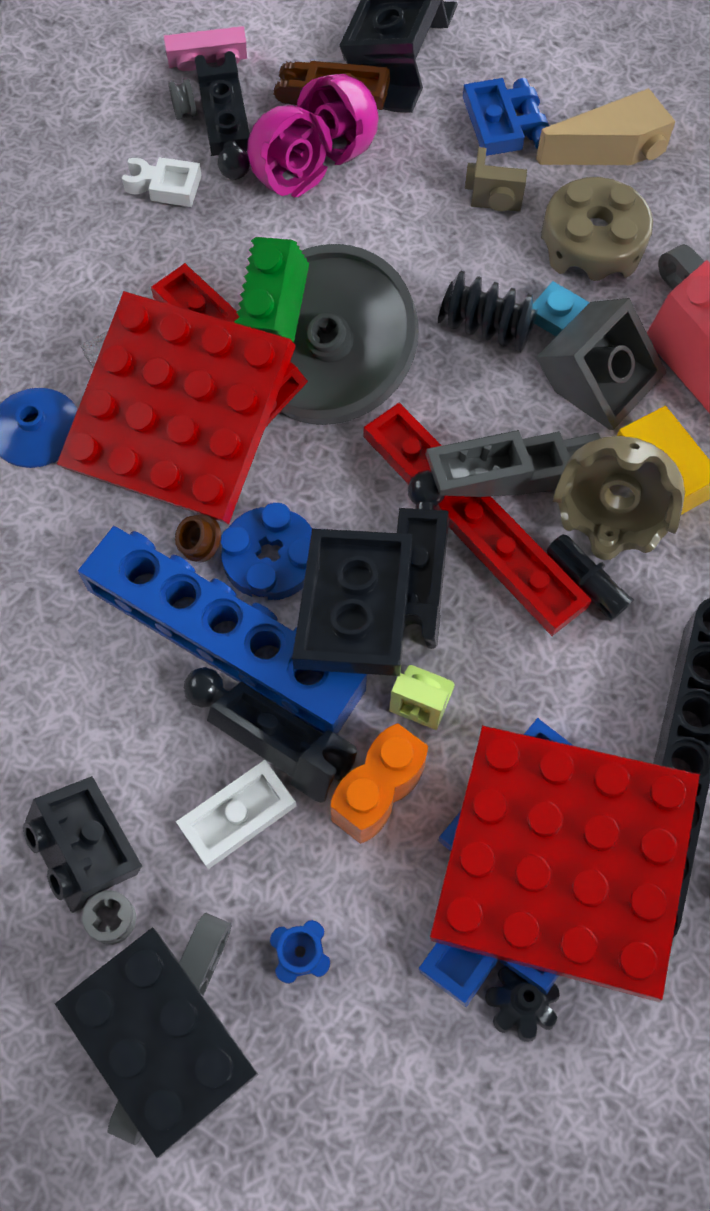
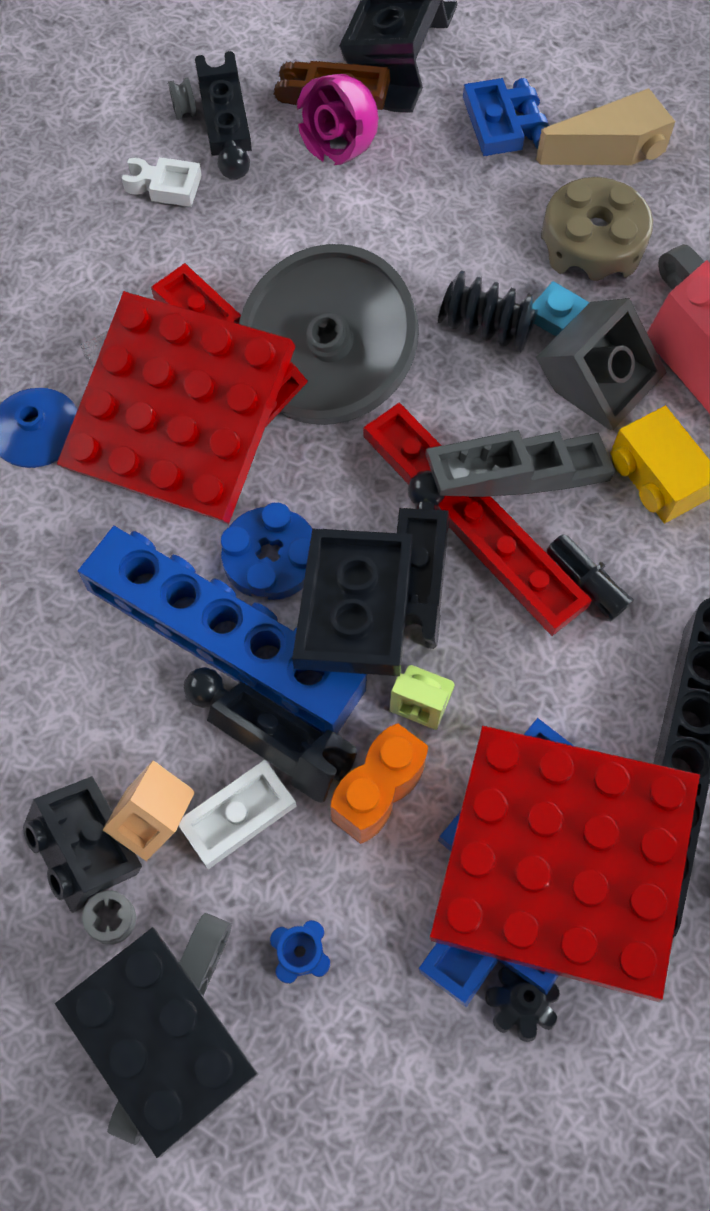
bright pink plate [164,26,247,71] -> none
reddish brown plate [175,514,221,563] -> none
green brick [234,237,309,343] -> none
dark pink cylinder [247,105,333,198] -> none
dark tan bracket [465,147,527,212] -> none
dark tan plate [553,436,685,560] -> none
none -> light nougat panel [103,760,194,861]

